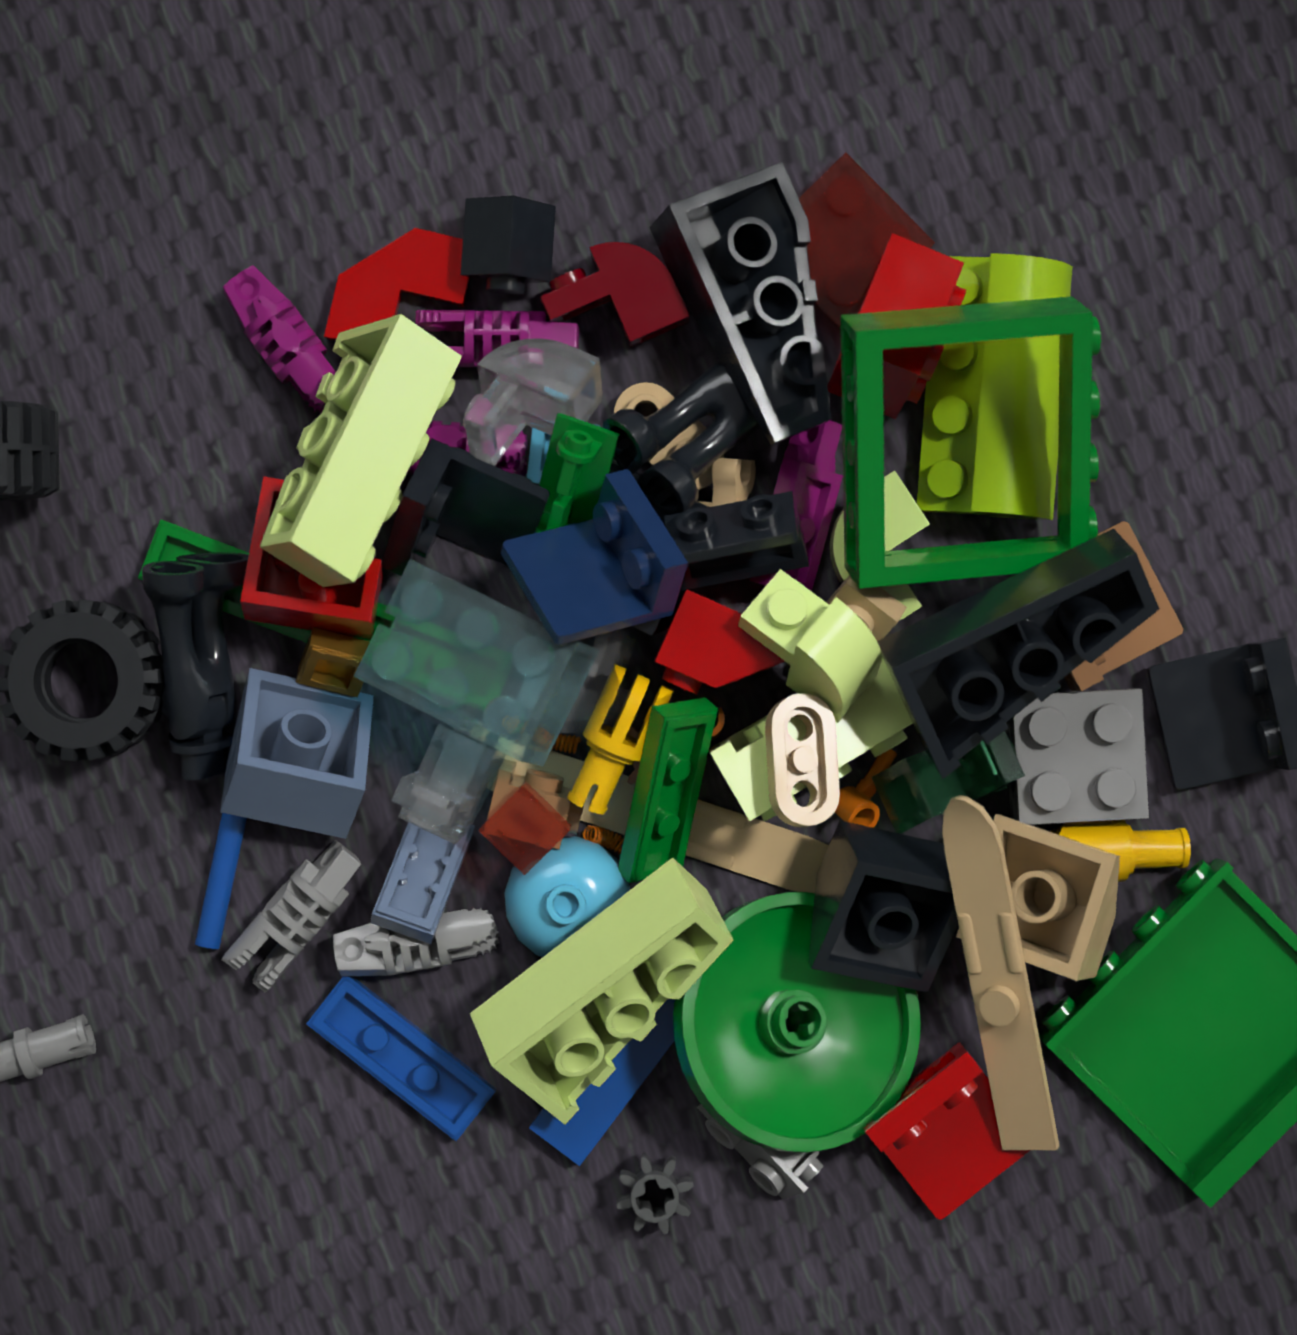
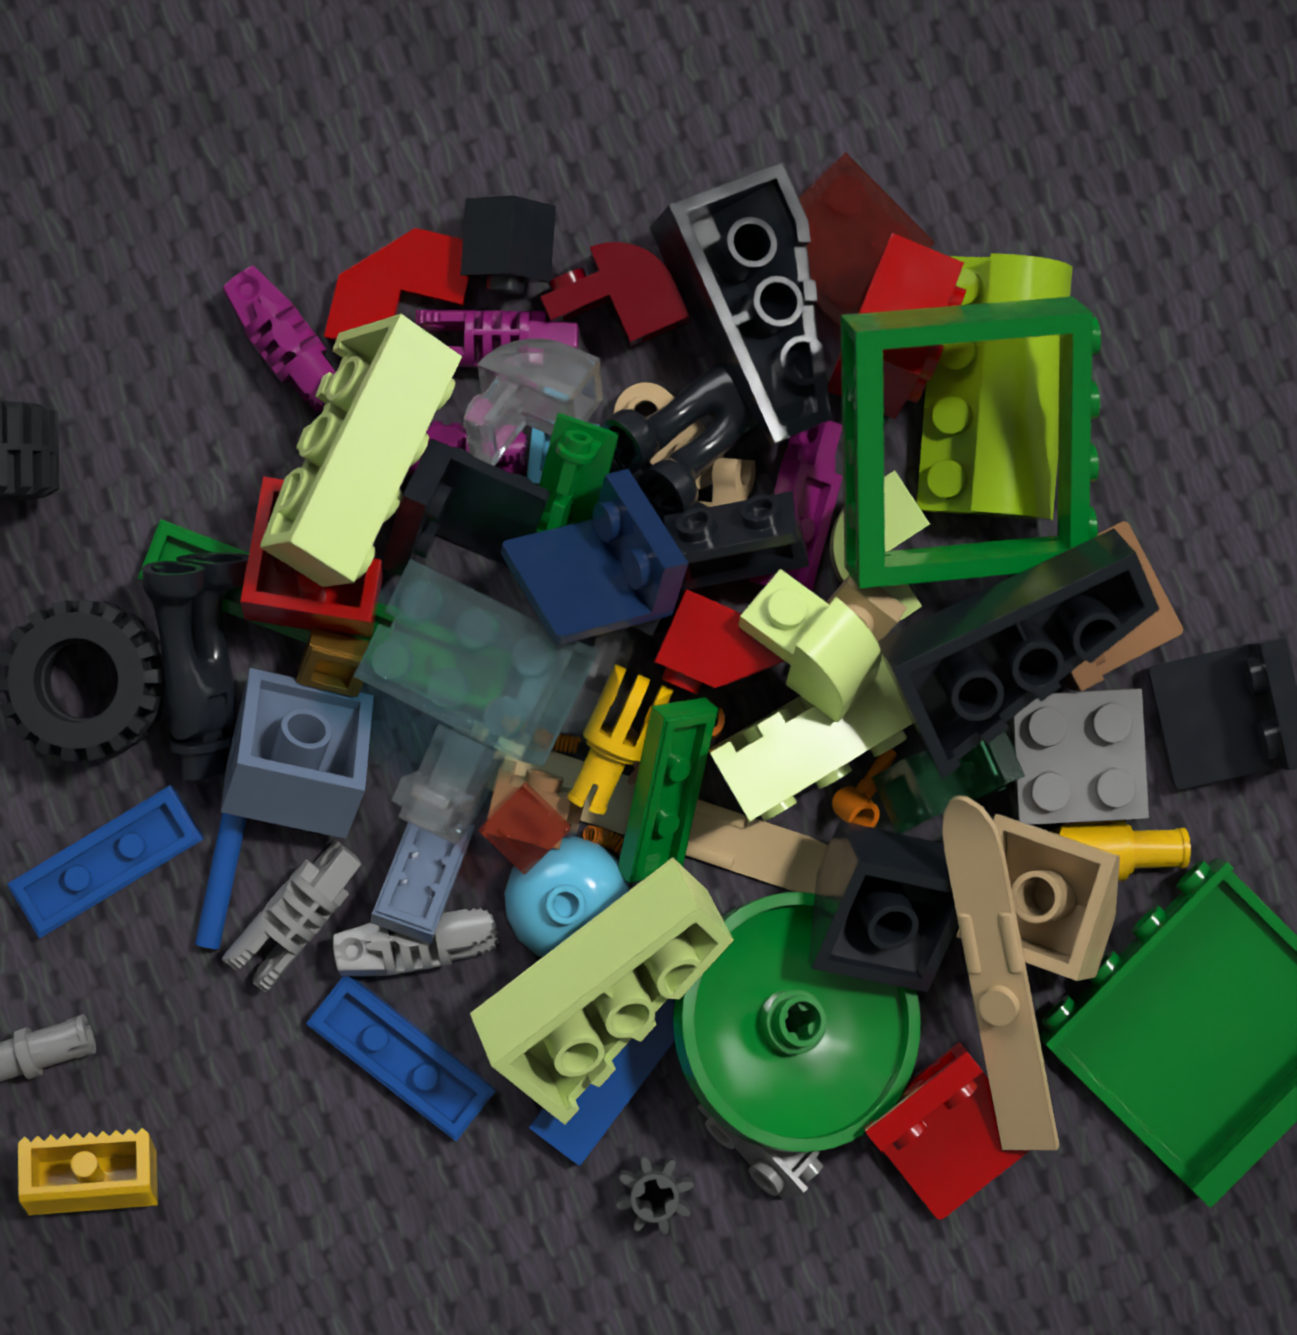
plate [765,693,840,827] -> none
none -> blue tile [7,785,206,939]
none -> yellow brick [18,1128,158,1215]

